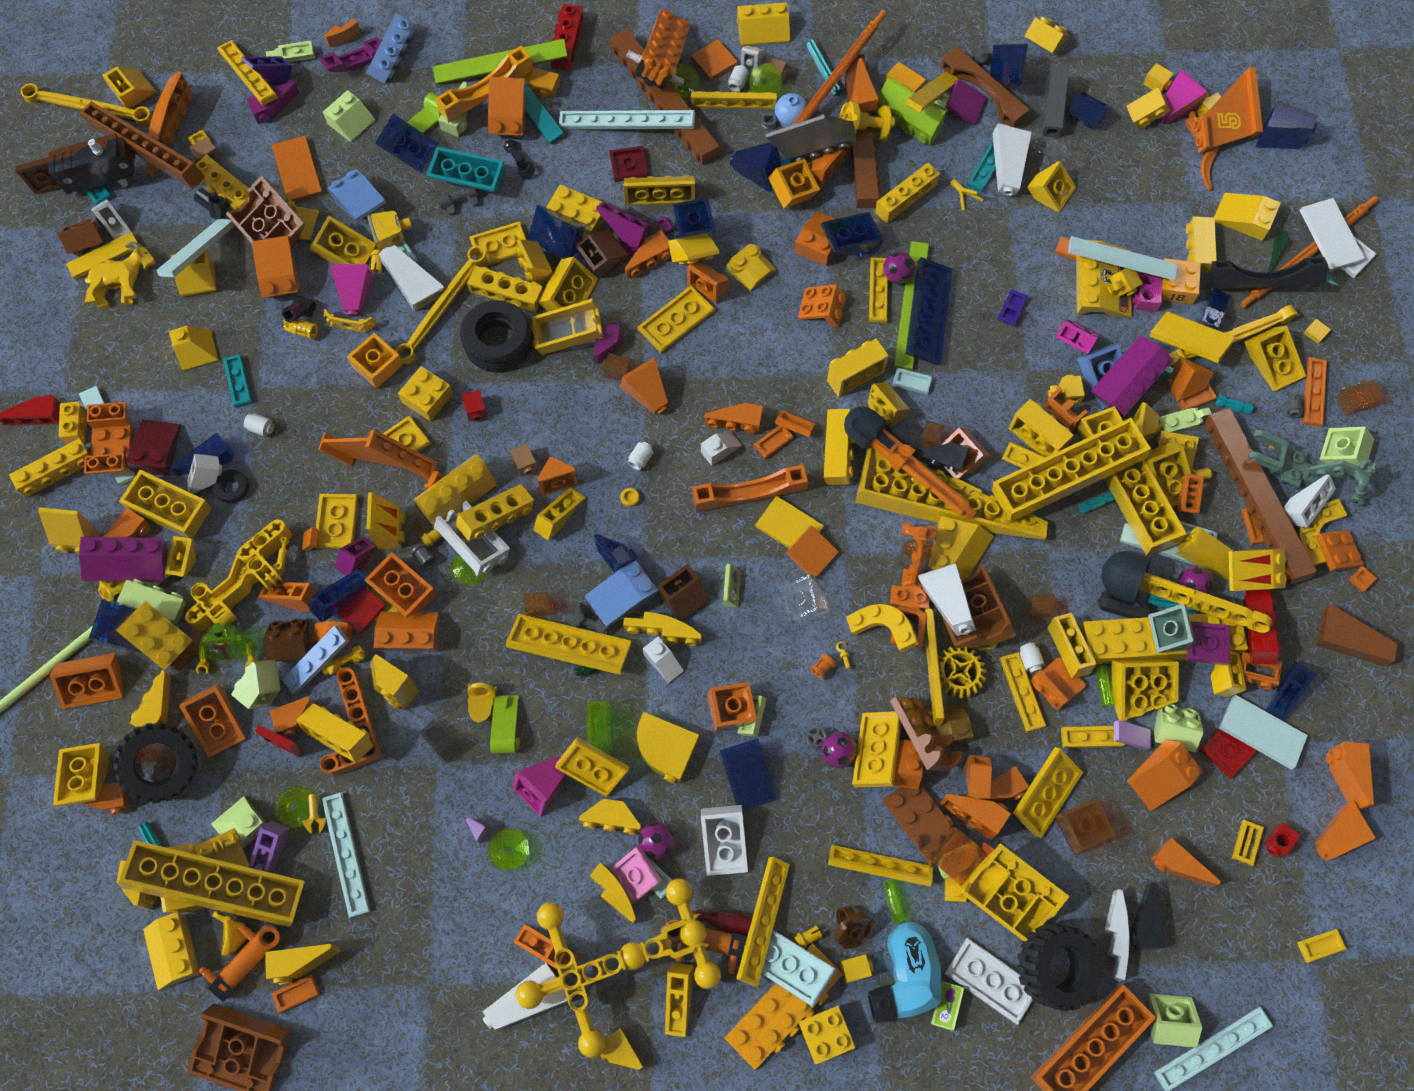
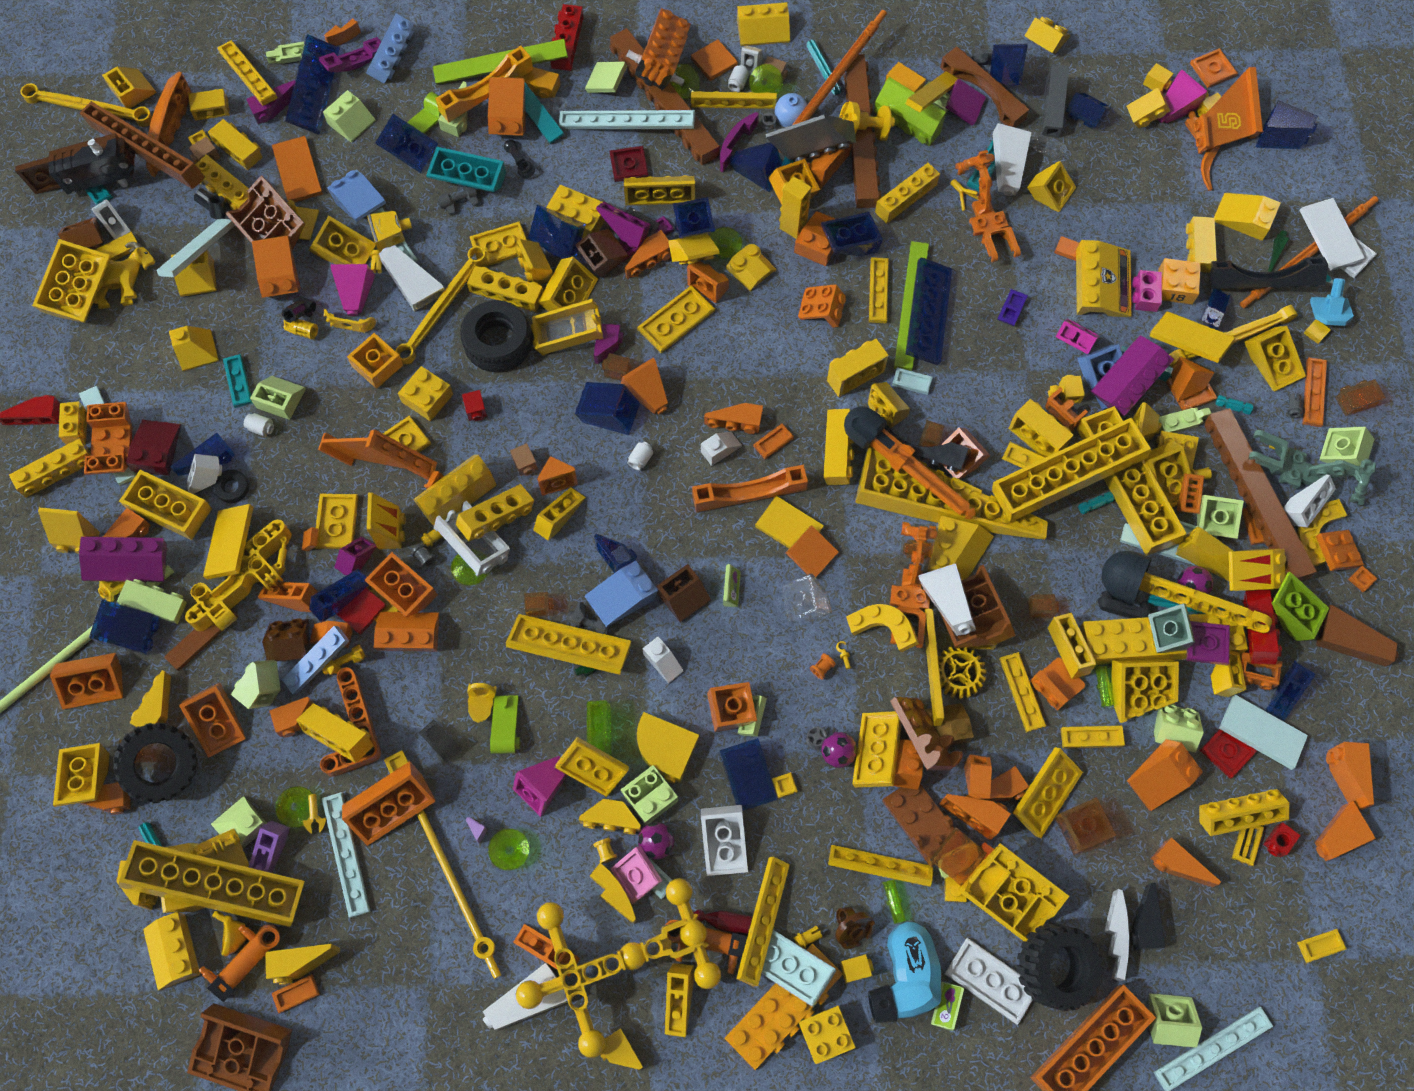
yellow brick [116,600,193,671] -> none
yellow slope [165,536,196,577] -> none
clear neon green torso [196,623,259,674] -> none
dark purple slope [241,56,293,85] -> none
red tile [255,725,304,757] -> none
yellow wedge [370,654,419,710] -> none
yellow tile [620,488,640,507] -> none
yellow slope [623,612,701,646] -> none
orange tile [775,410,816,437] -> none
orange slope [850,58,878,112] -> none
magenta piece [883,252,915,284] -> none
white brick [1020,643,1045,674] -> none
light aqua tile [1068,236,1177,280] -> none
yellow brick [1107,268,1143,296] -> none
lavender tile [1114,720,1151,750] -> none
none -> yellow slope [32,239,111,323]
none -> yellow brick [189,89,230,121]
none -> yellow tile [203,504,254,580]
none -> yellow brick [208,119,263,171]
none -> yellowish green slope [250,376,306,420]
none -> clear blue plate [285,34,340,135]
none -> orange slope [342,761,435,846]
none -> yellow bar [384,750,501,979]
none -> clear blue slope [575,382,640,435]
none -> yellowish green tile [585,62,627,93]
none -> yellow bush [593,838,618,864]
none -> yellowish green slope [621,765,678,826]
none -> clear neon green dish [709,227,742,258]
none -> magenta slope [720,112,759,172]
none -> yellow tile [772,772,798,799]
none -> yellow brick [779,176,812,239]
none -> orange piece [955,150,1021,262]
none -> orange tile [1190,48,1238,88]
none -> yellowish green slope [1197,495,1244,539]
none -> yellow brick [1199,789,1289,836]
none -> lime slope [1272,572,1329,641]
none -> medium azure piece [1310,278,1354,326]

